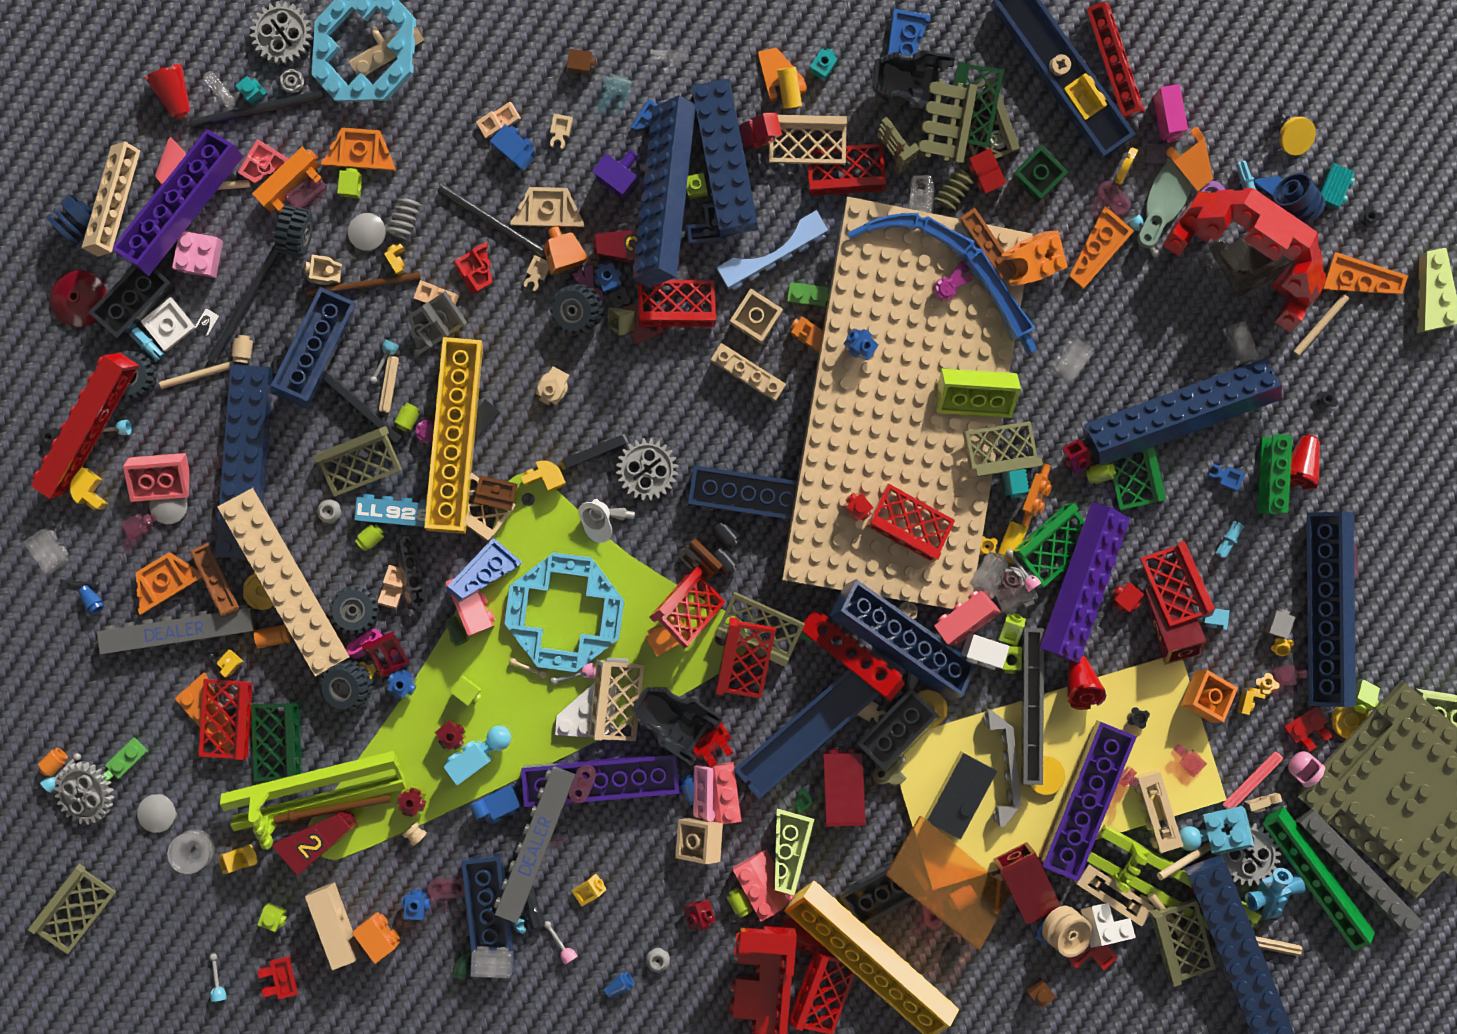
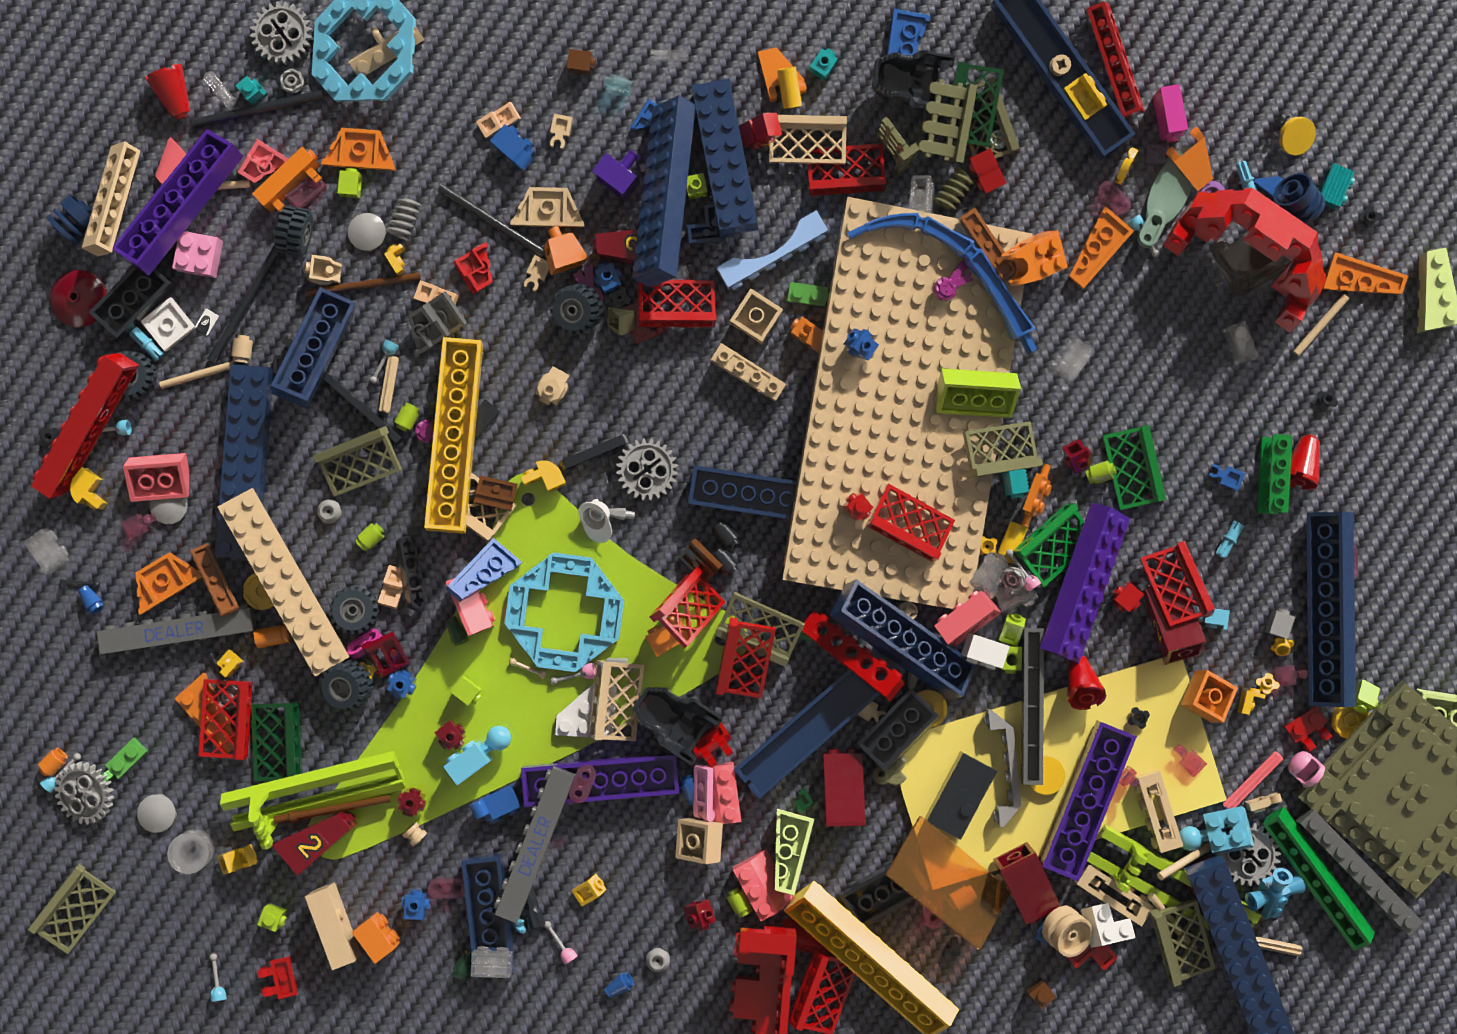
dark azure brick [355,494,427,527] -> none
dark green brick [1011,145,1068,203] -> none
dark blue piece [1084,358,1282,466] -> none

